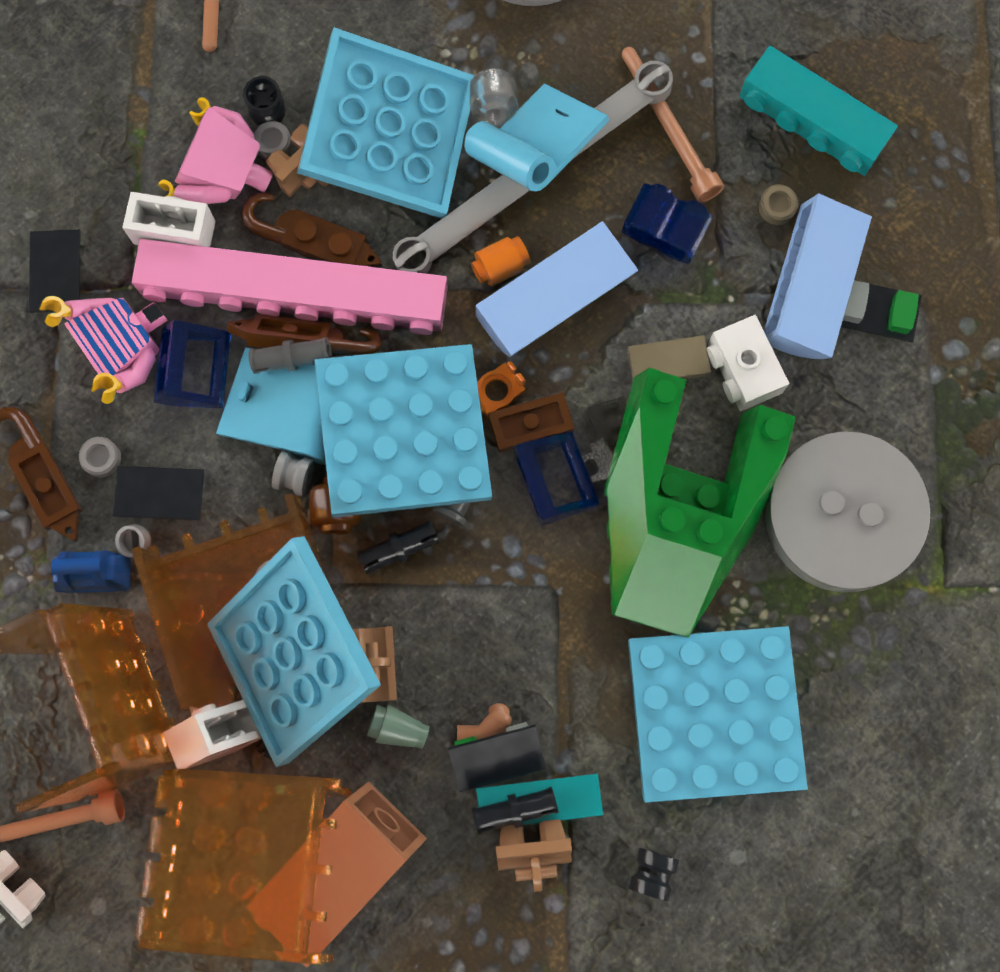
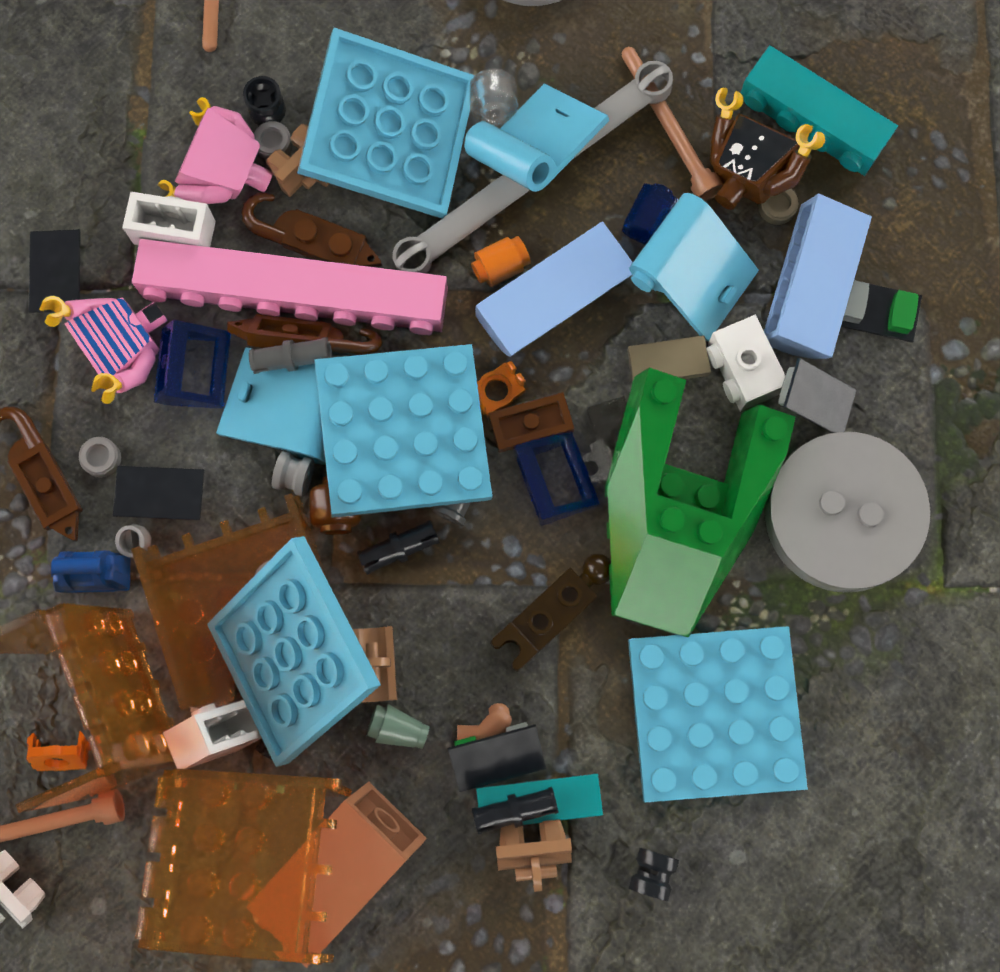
none -> orange piece [26,731,91,771]
none -> dark brown plate [490,553,611,672]
none -> medium azure door [629,193,759,341]
none -> torso [710,88,825,210]
none -> piece [778,358,857,433]

